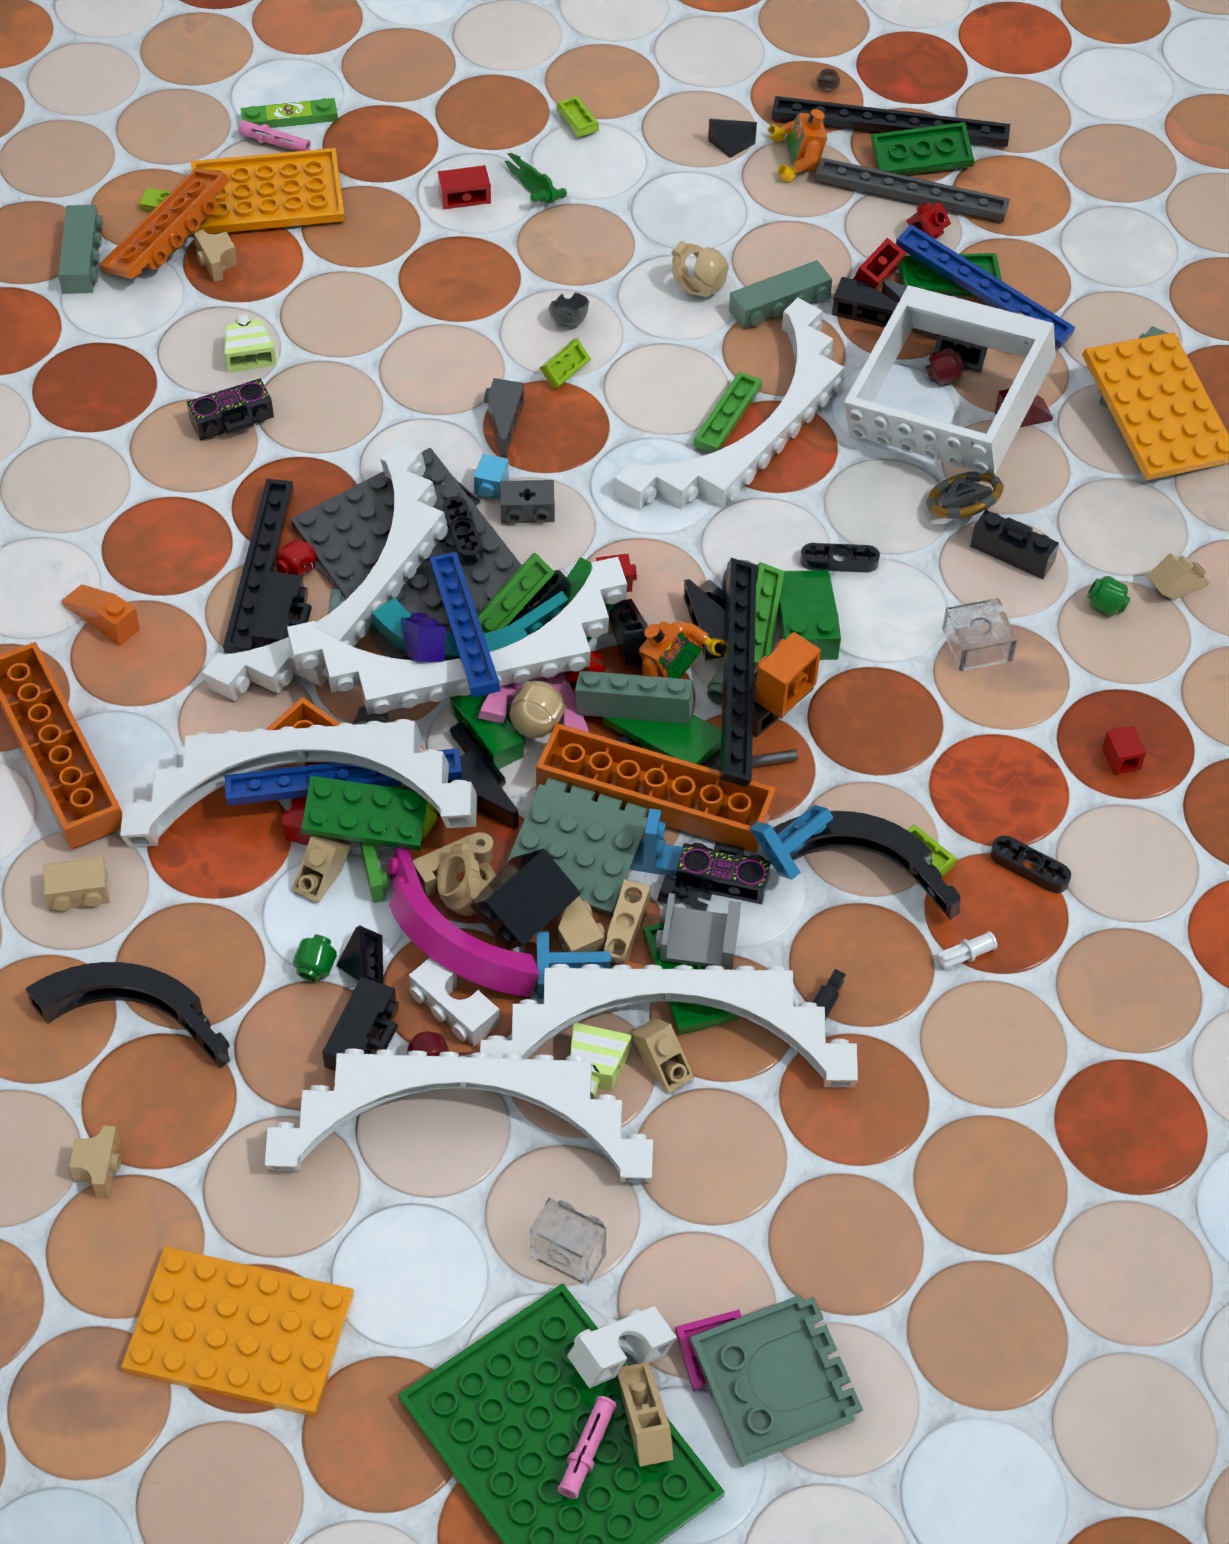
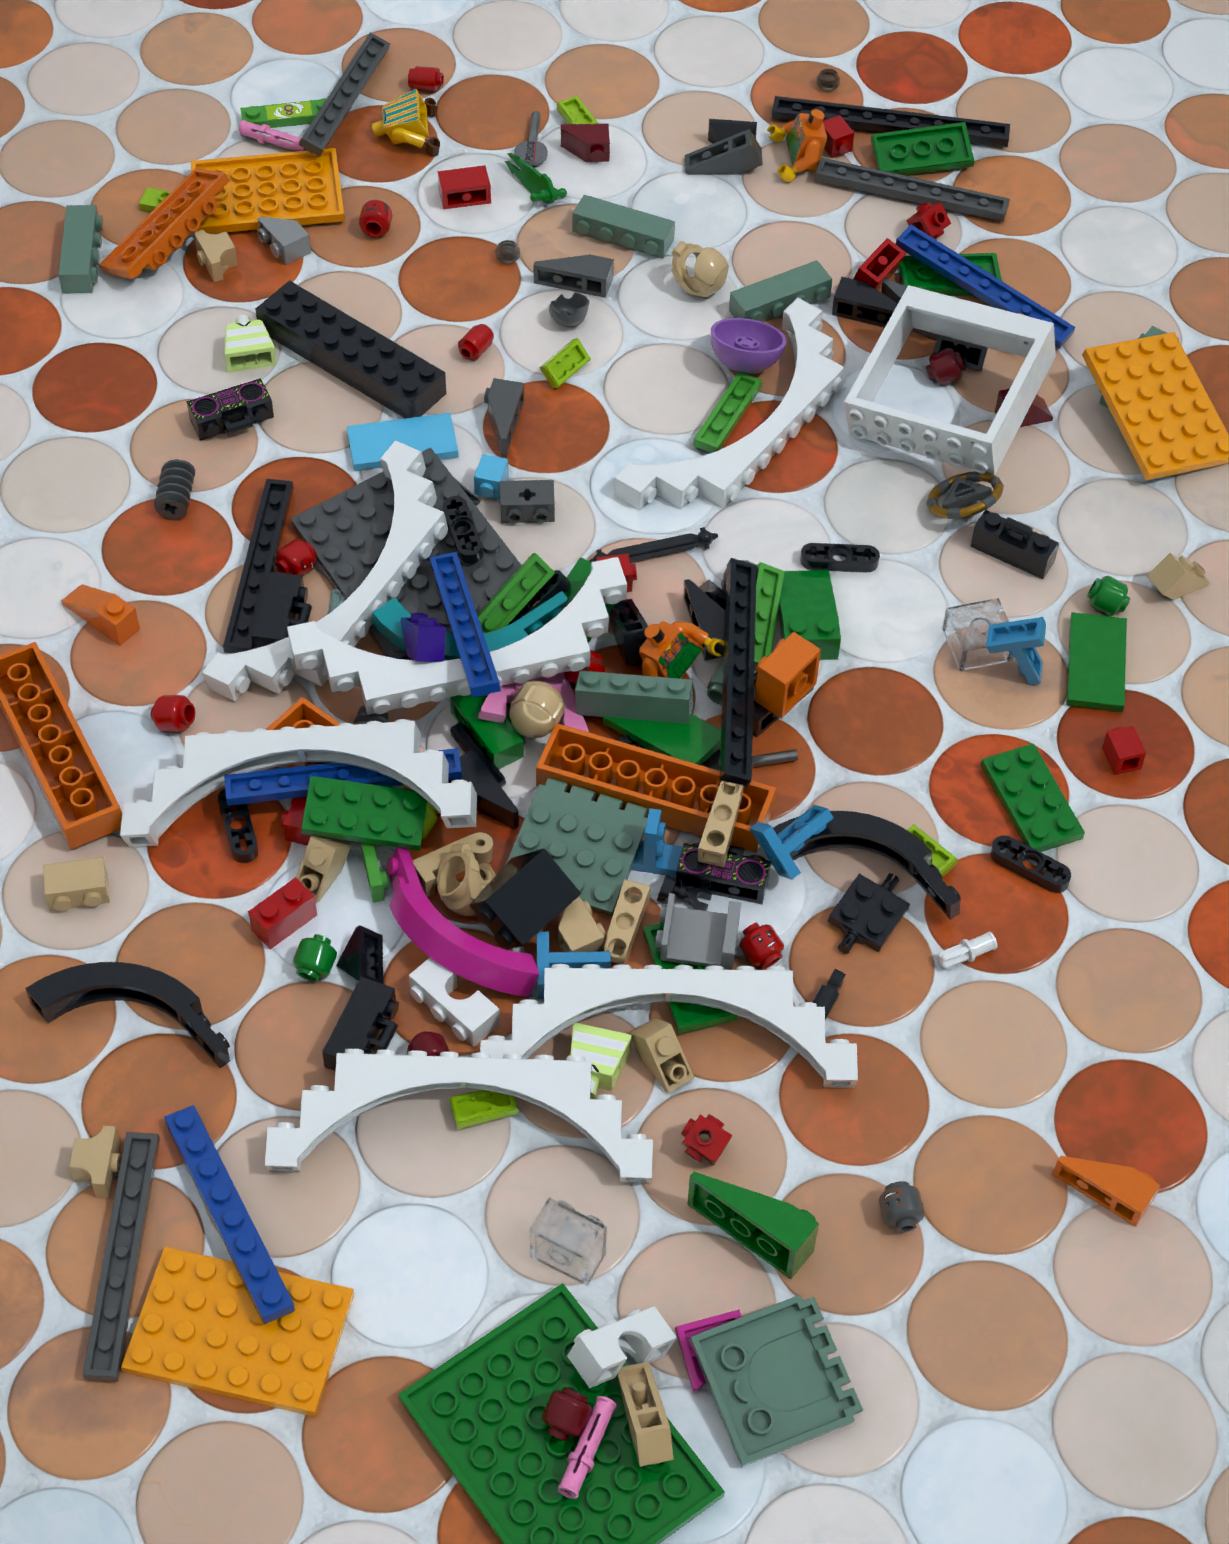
none -> dark grey plate [83,1132,160,1382]
none -> red head [151,695,196,732]
none -> dark grey piece [154,459,196,520]
none -> blue plate [164,1105,295,1324]
none -> black beam [218,788,258,863]
none -> red brick [248,877,317,950]
none -> black brick [255,280,447,418]
none -> light grey slope [257,216,311,265]
none -> dark grey plate [299,32,390,157]
none -> medium azure tile [347,413,459,471]
none -> red head [359,200,393,237]
none -> yellow torso [372,89,440,157]
none -> red brick [408,66,444,92]
none -> lime plate [449,1090,518,1130]
none -> red brick [458,324,494,361]
none -> clear smoke plate [495,240,520,263]
none -> flat silver piece [514,111,548,165]
none -> dark grey slope [533,254,614,298]
none -> dark red head [542,1386,592,1442]
none -> dark red slope [561,123,610,162]
none -> sand green brick [572,194,675,259]
none -> black wheel [589,527,718,562]
none -> red brick [681,1114,732,1165]
none -> dark grey slope [685,129,763,175]
none -> green slope [687,1172,819,1279]
none -> tan leg [698,781,744,867]
none -> medium lavender piece [710,318,786,374]
none -> red head [739,922,784,969]
none -> red brick [823,115,854,158]
none -> black plate [828,873,910,954]
none -> dark grey head [879,1181,925,1233]
none -> green plate [980,743,1085,852]
none -> dark azure bracket [986,617,1046,685]
none -> orange slope [1052,1156,1160,1227]
none -> green tile [1066,612,1127,712]

